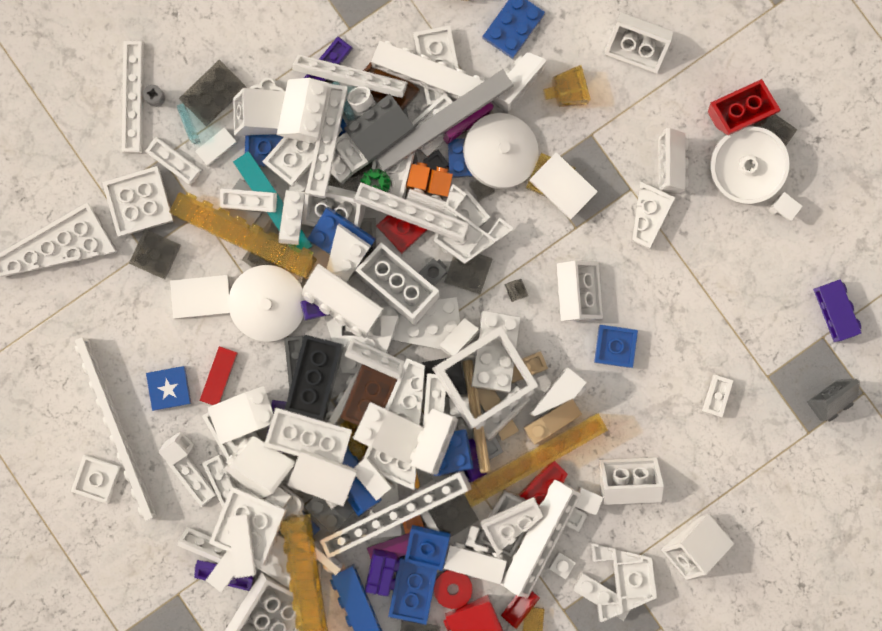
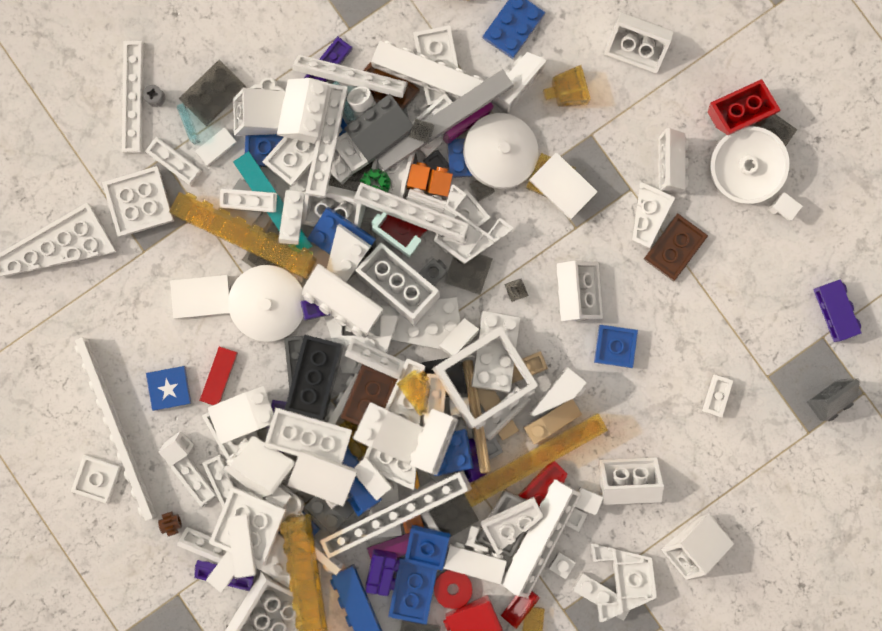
clear smoke plate [129,229,181,280] -> none
none -> reddish brown gear [158,511,182,537]
none -> light aqua panel [371,212,422,258]
none -> clear yellow slope [397,369,431,416]
none -> clear smoke plate [409,118,435,144]
none -> reddish brown tile [643,213,708,282]

